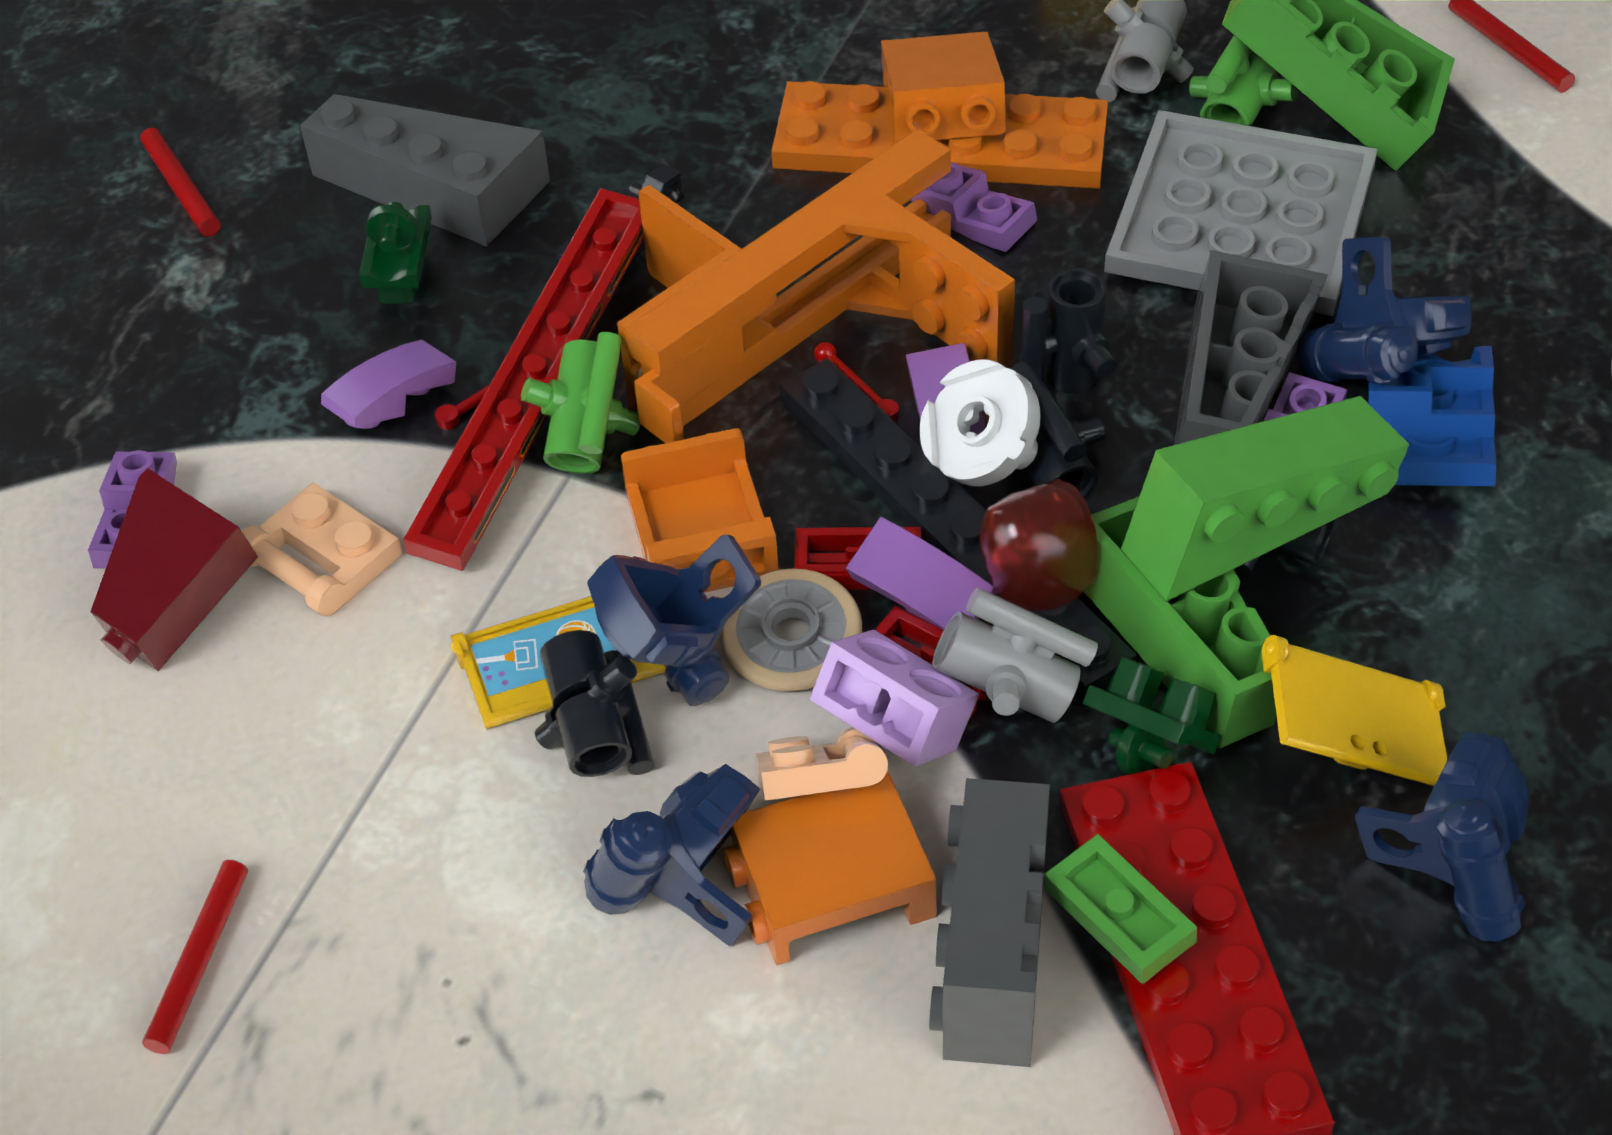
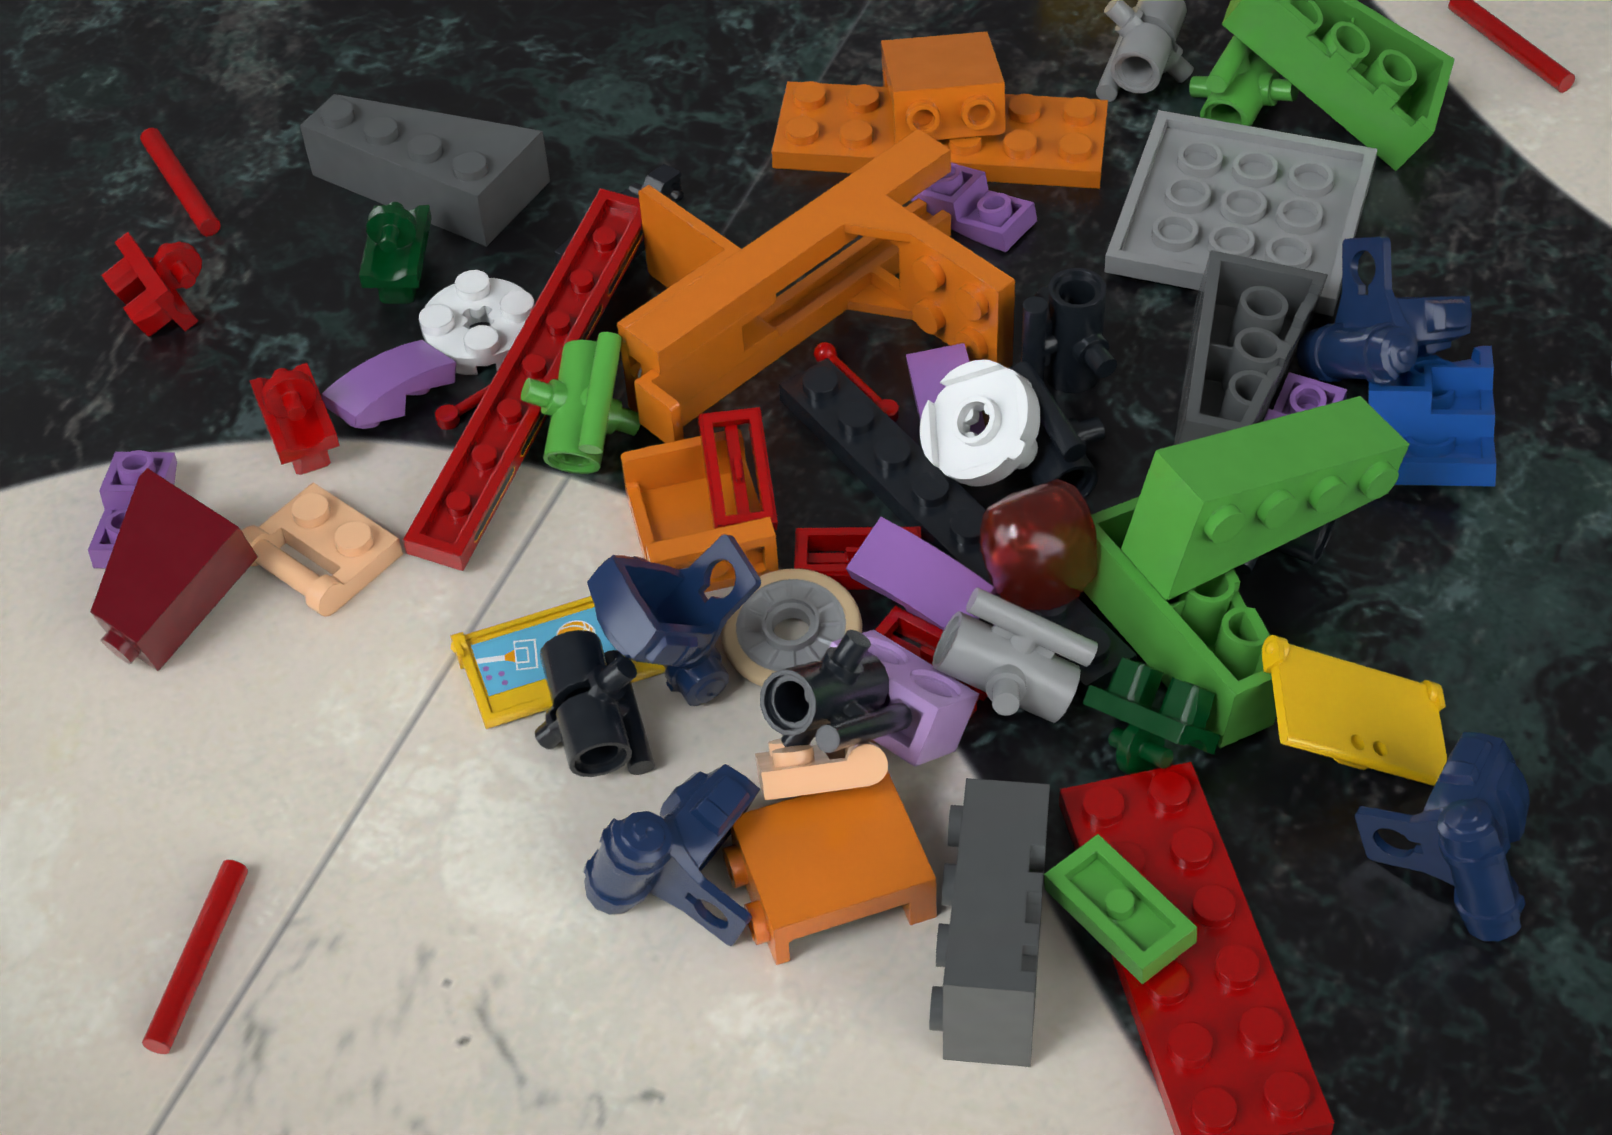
none -> red hips [101,232,202,338]
none -> red hips [250,363,340,475]
none -> white plate [419,270,535,375]
none -> red tile [698,407,778,530]
none -> black pin [760,630,912,753]

